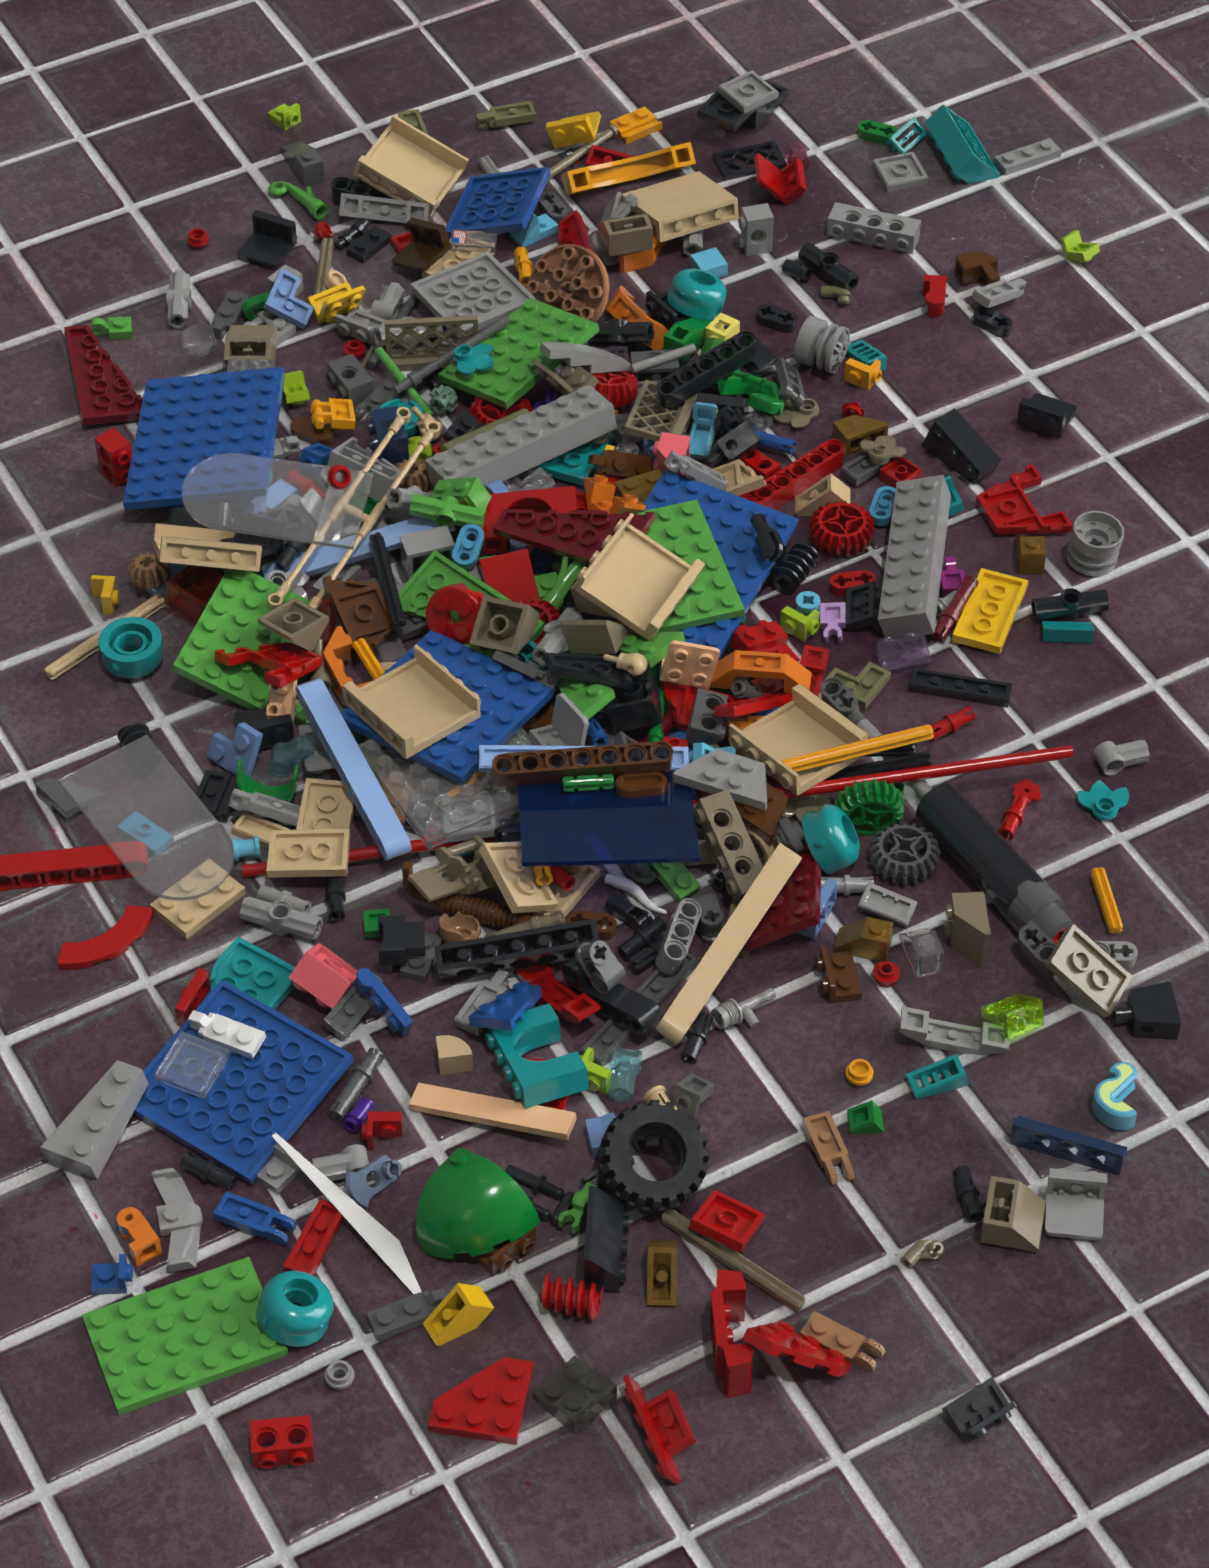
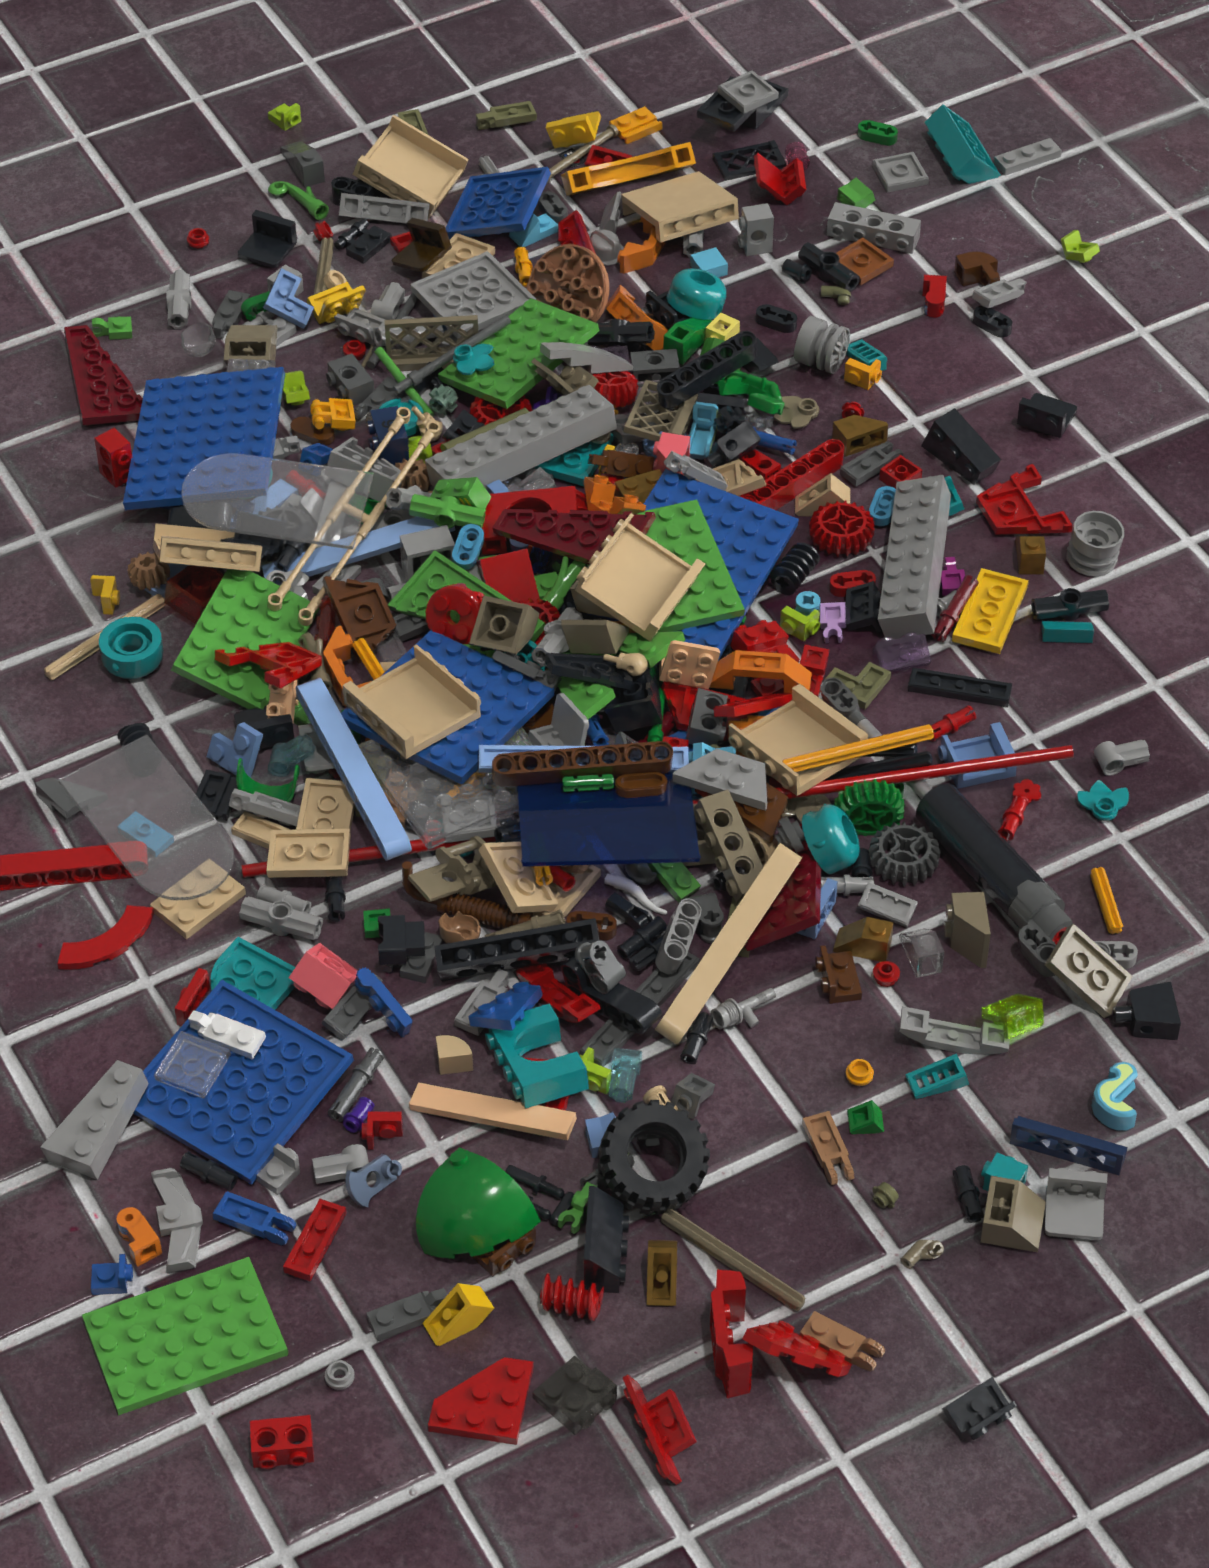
medium azure bush [232,835,261,862] -> none
teal piece [256,1271,334,1347] -> none
dark tan slope [257,597,329,652] -> none
white sticker [272,1133,422,1294] -> none
red plate [327,465,351,489] -> none
black axle [369,532,406,629] -> none
clear tile [450,230,497,253] -> none
dark tan slope [597,214,653,256] -> none
light grey axle [606,193,639,221] -> none
light grey bar [630,343,696,374] -> none
red plate [689,1190,766,1253] -> none
dark grey pin [731,679,763,699] -> none
black arm [750,513,788,563] -> none
dark grey plate [775,357,805,407] -> none
dark tan plate [860,436,907,464] -> none
teal tile [886,117,928,155] -> none
none -> dark orange plate [836,238,894,285]
none -> bright green piece [837,177,875,208]
none -> black pin [851,848,872,877]
none -> olive plate [872,1182,899,1208]
none -> medium blue panel [938,722,1017,789]
none -> teal brick [981,1152,1028,1191]

